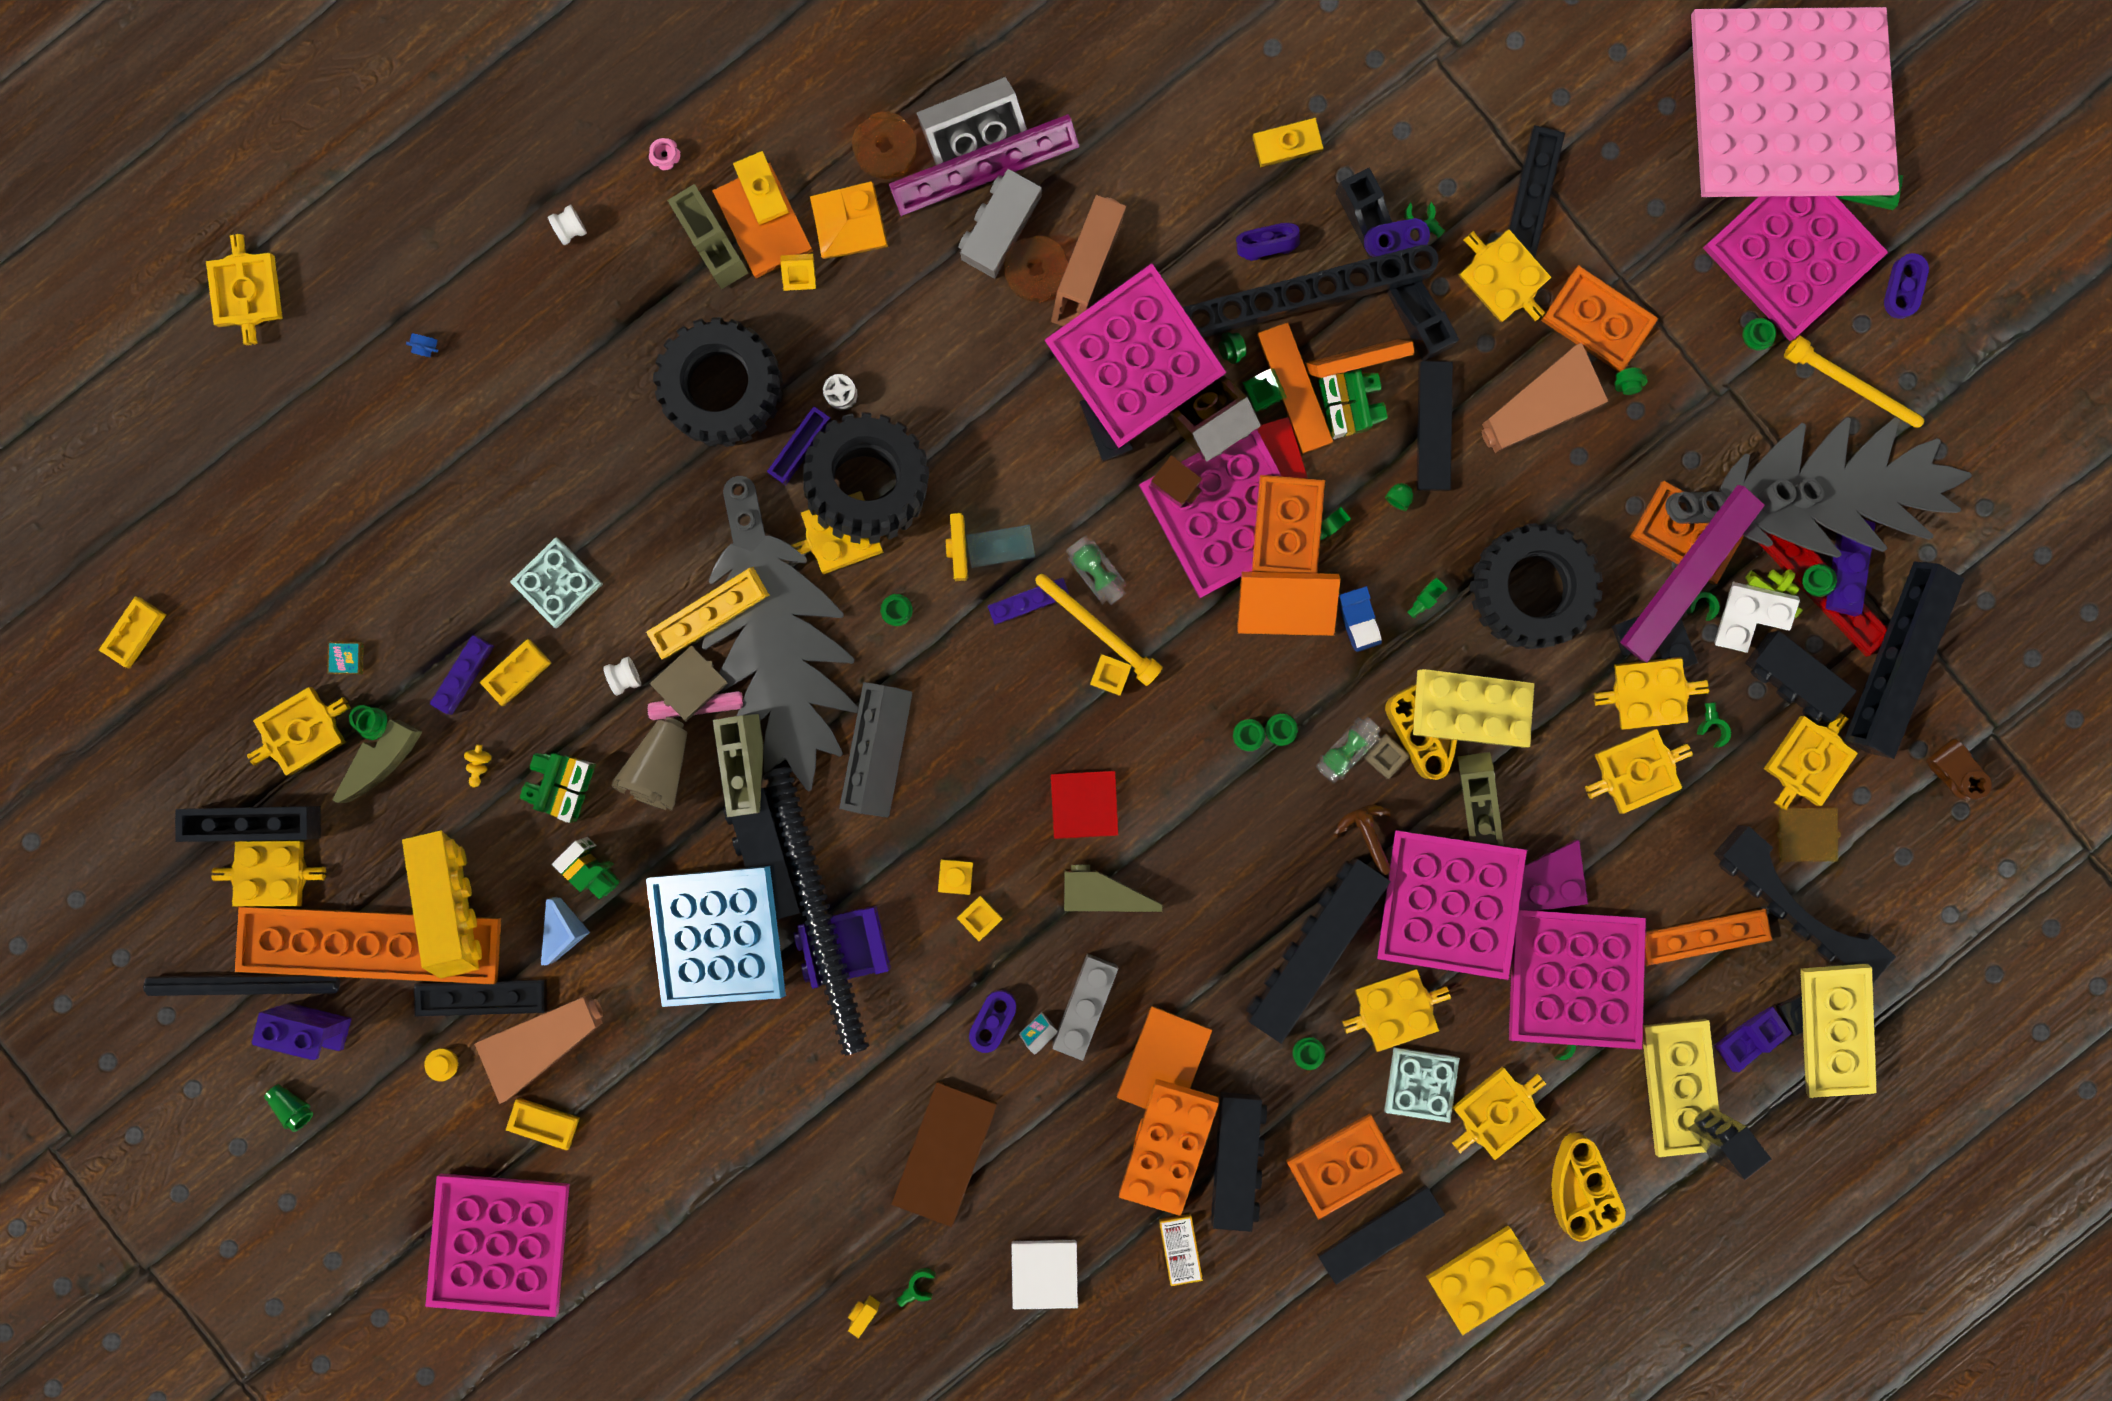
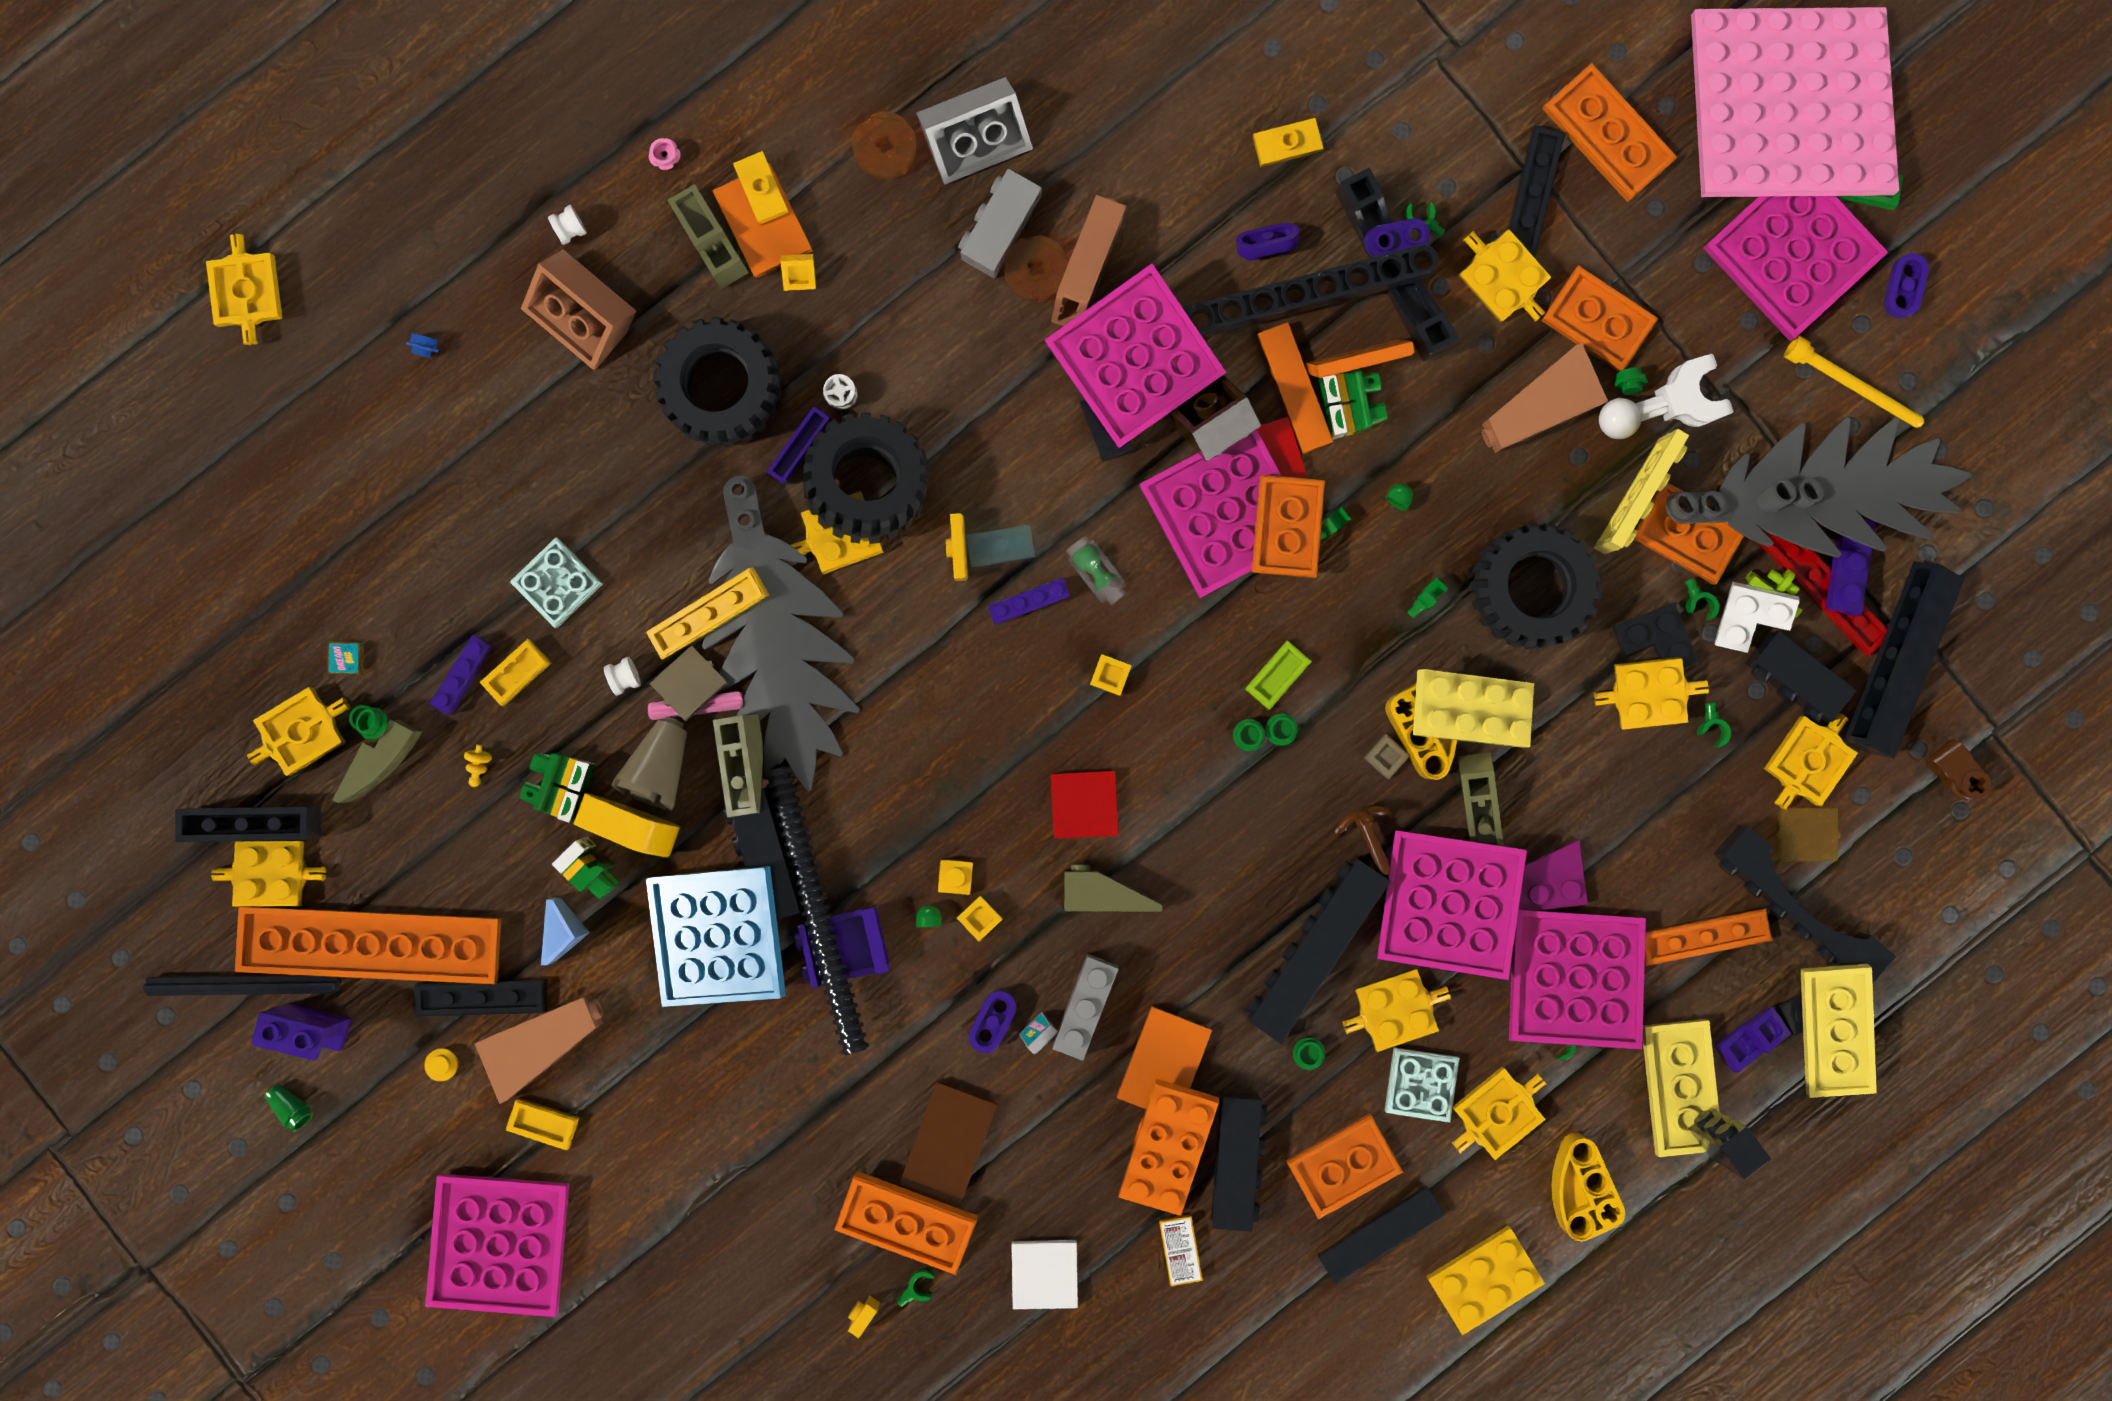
yellow plate [99,596,166,668] -> none
yellow brick [402,831,482,979] -> none
light orange plate [810,181,888,259] -> none
dark grey panel [839,682,912,817] -> none
green plate [880,594,913,626] -> none
magenta tile [889,114,1079,216] -> none
yellow piece [1035,574,1163,686] -> none
reddish brown brick [1150,455,1202,508] -> none
green plate [1218,332,1246,364] -> none
orange tile [1237,572,1340,636] -> none
green tile [1243,368,1287,412] -> none
clear piece [1315,717,1381,784] -> none
blue leg [1337,586,1382,652] -> none
black tile [1417,361,1453,491] -> none
yellow plate [1585,729,1693,814] -> none
magenta tile [1620,485,1765,663] -> none
green plate [1743,318,1776,351] -> none
green plate [1802,564,1837,597] -> none
none -> nougat slope [521,249,637,370]
none -> yellow beam [573,793,680,858]
none -> orange tile [834,1171,978,1275]
none -> green hinge [916,905,942,928]
none -> lime tile [1245,640,1312,710]
none -> orange tile [1542,63,1677,202]
none -> light yellow plate [1594,429,1689,555]
none -> white piece [1599,354,1734,440]

